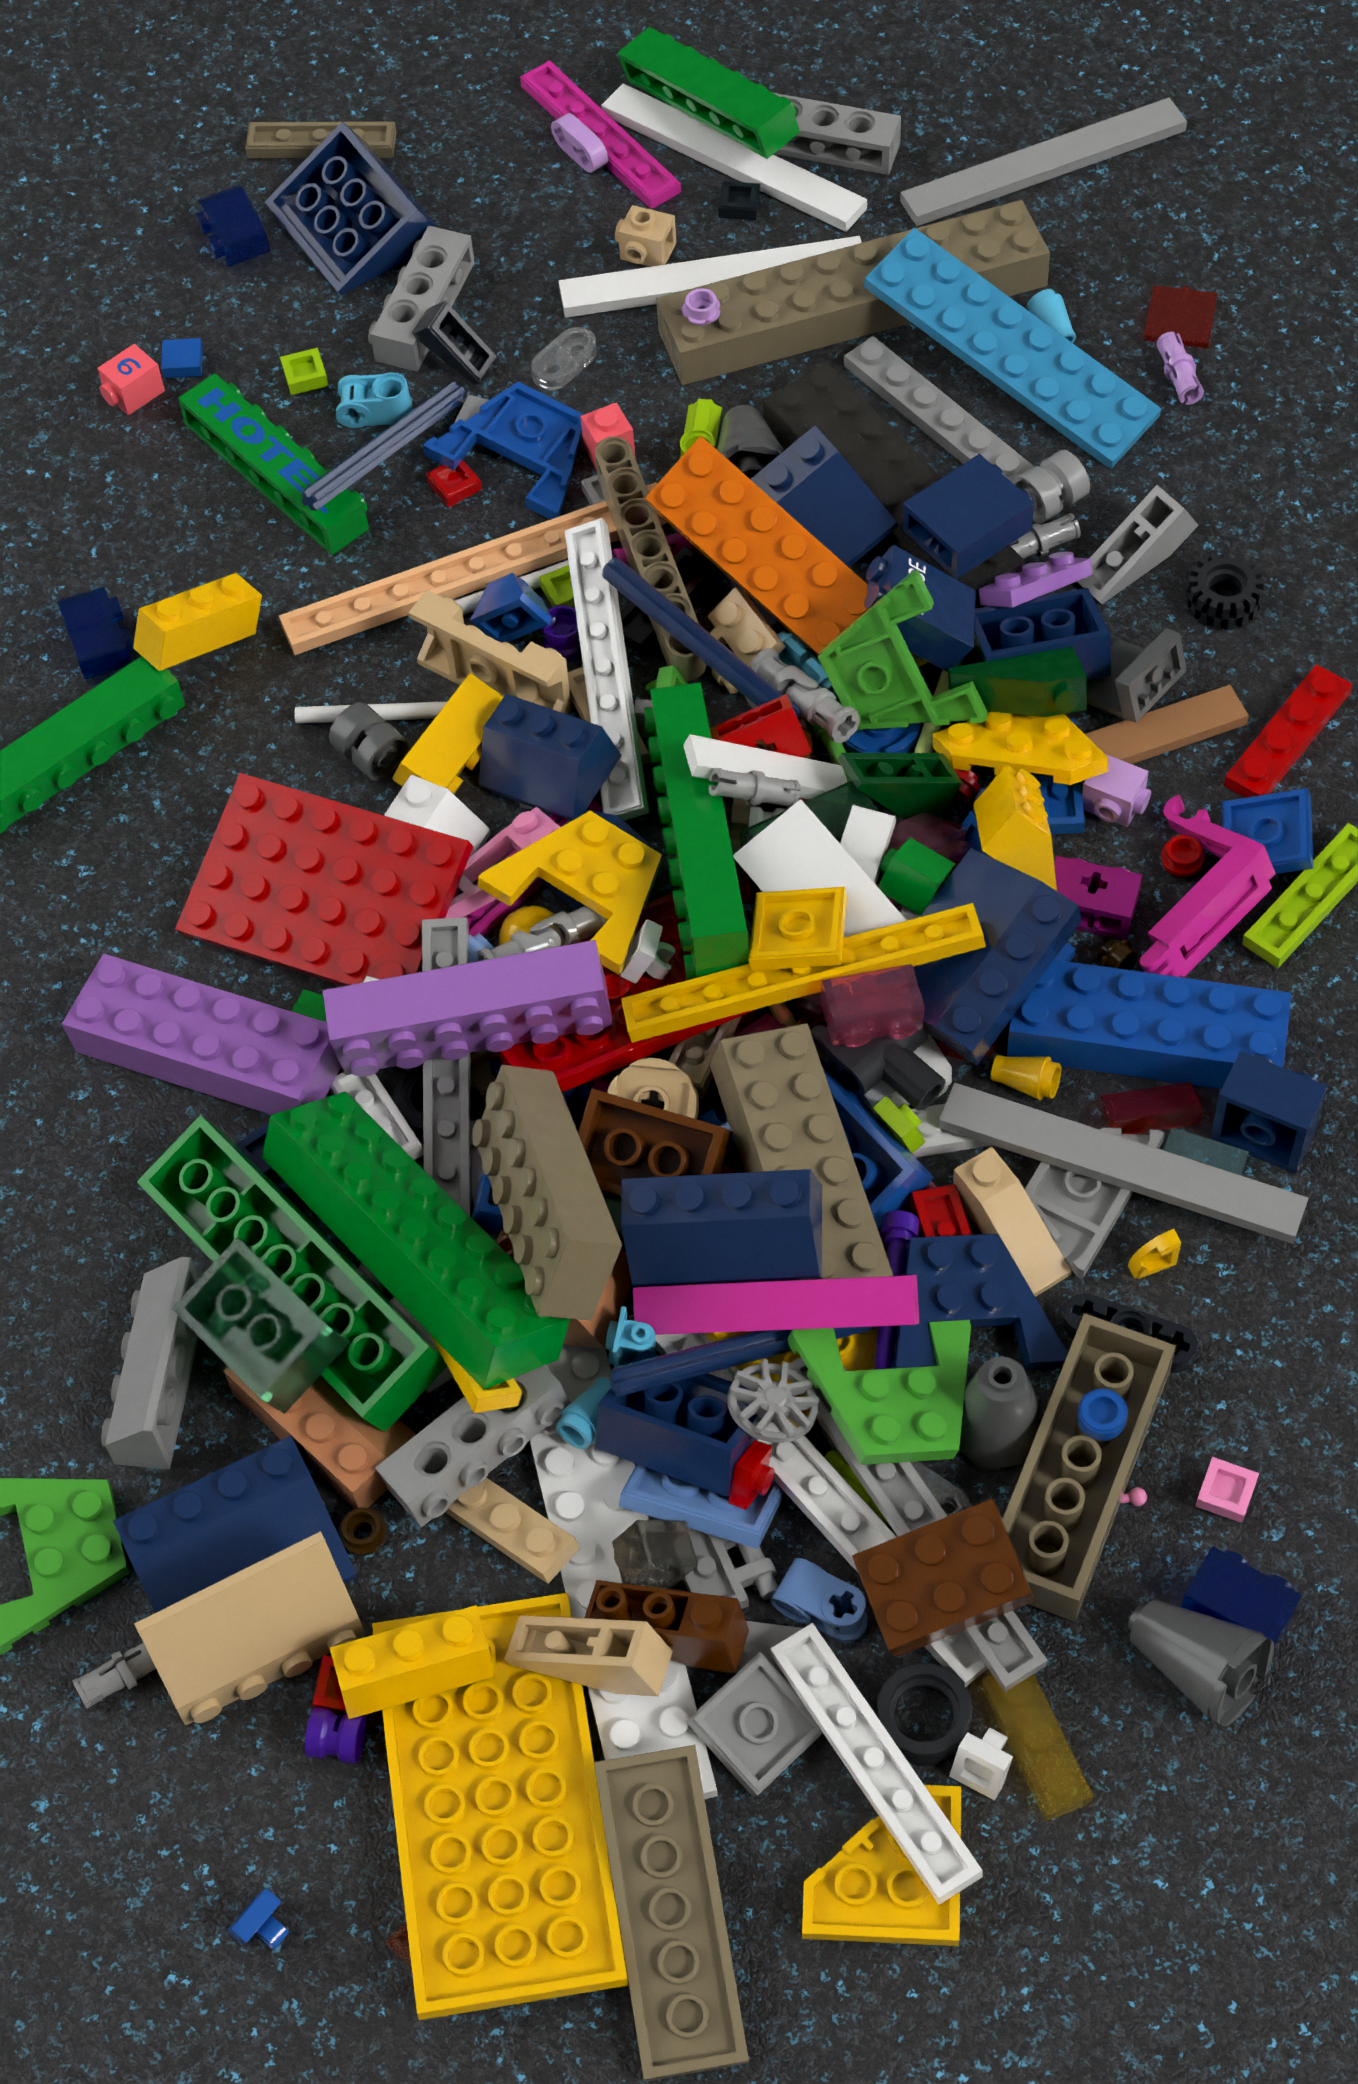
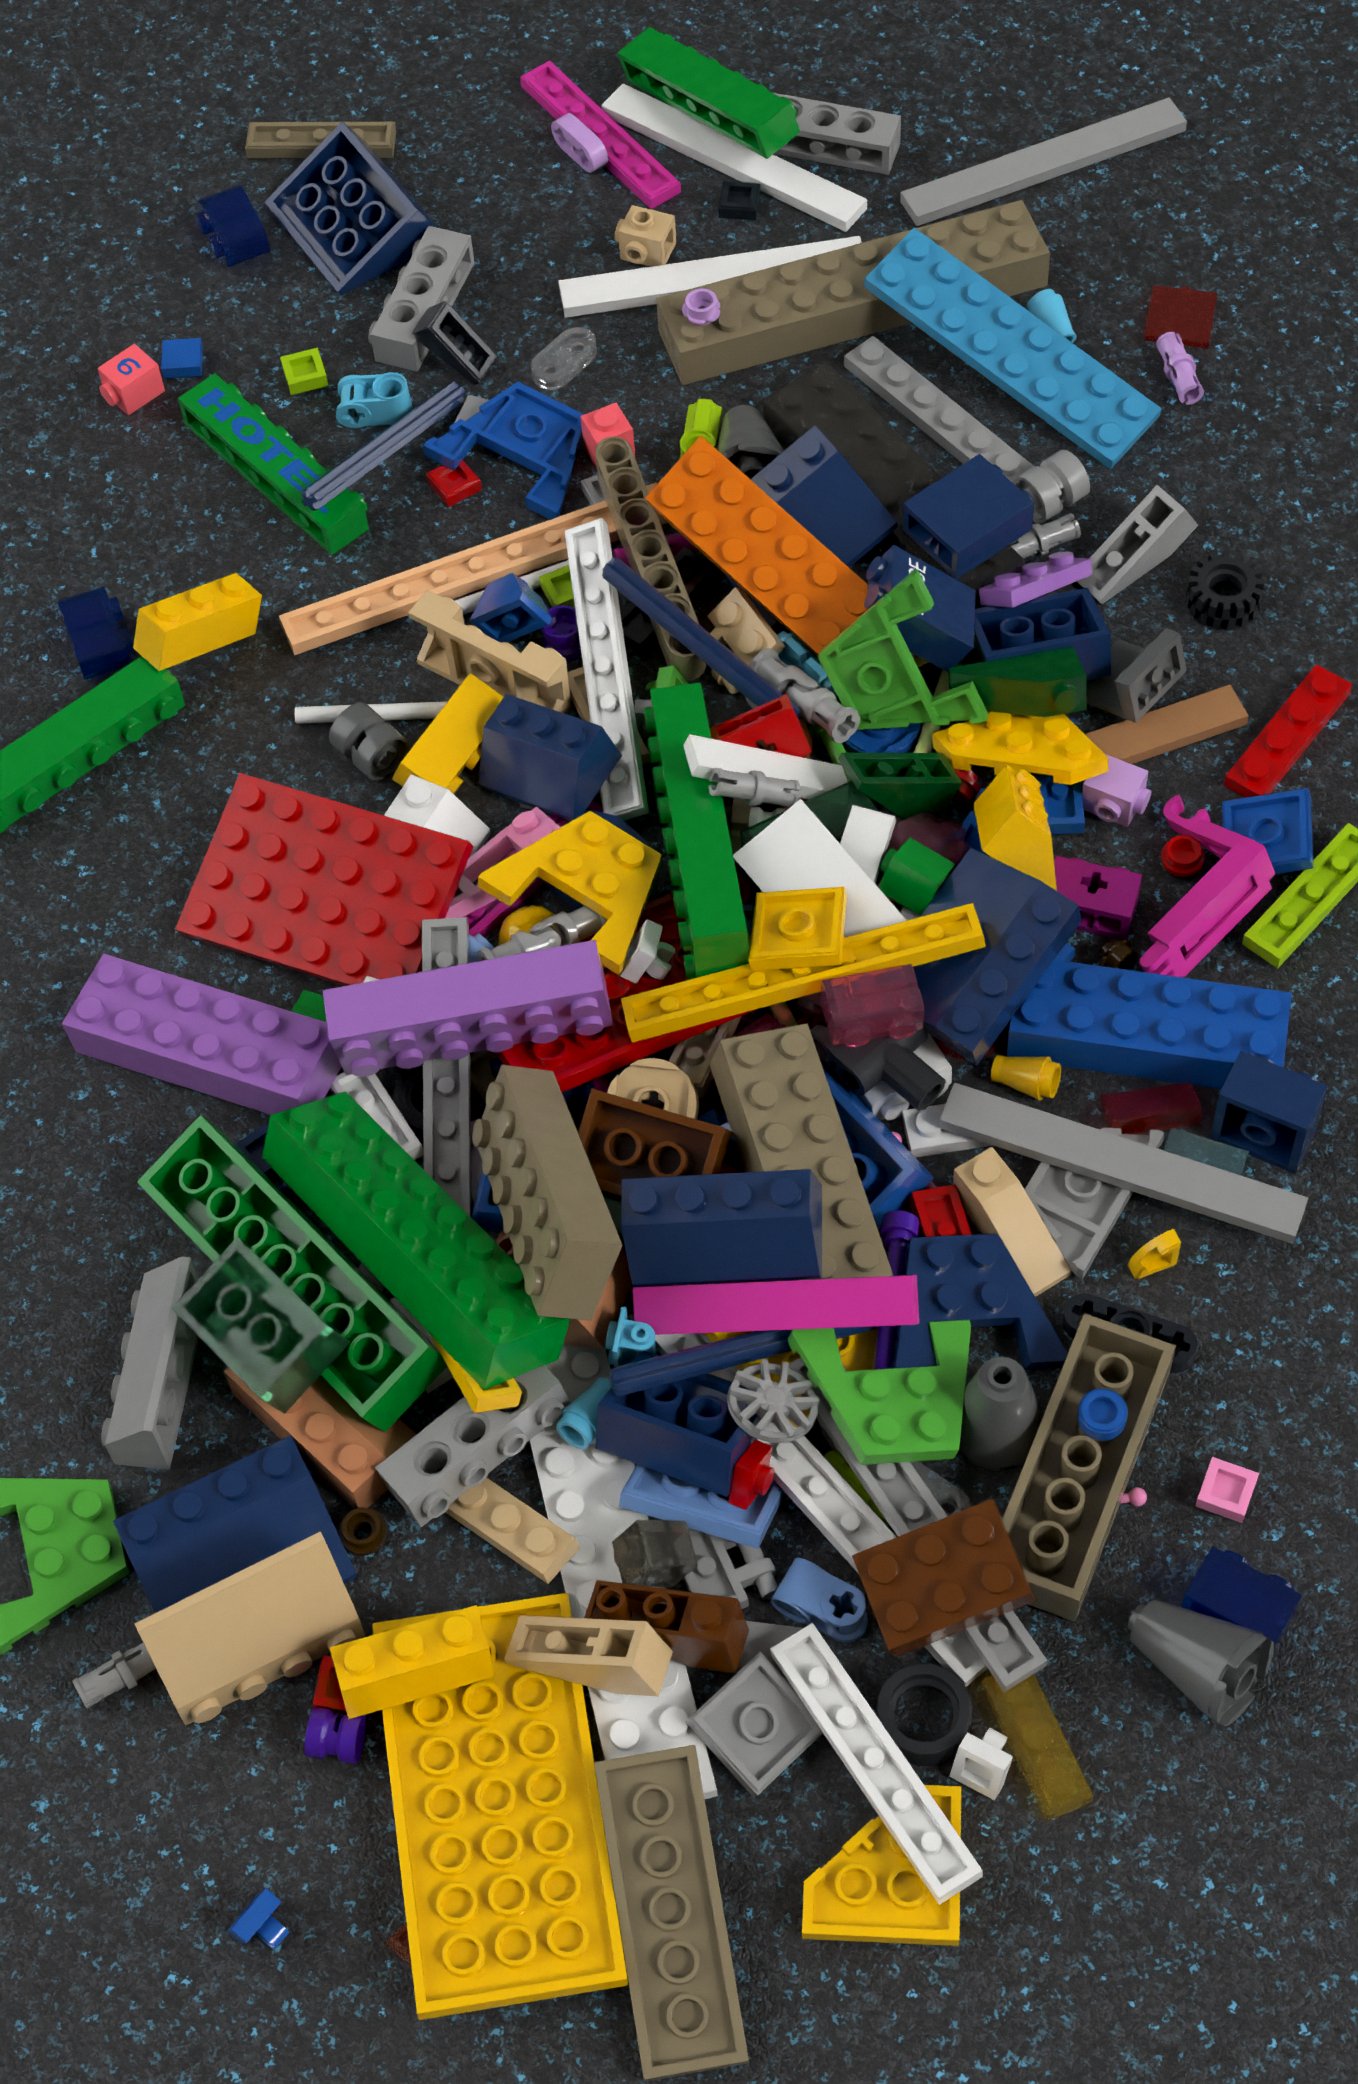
lime plate [873,1096,925,1154] -> none

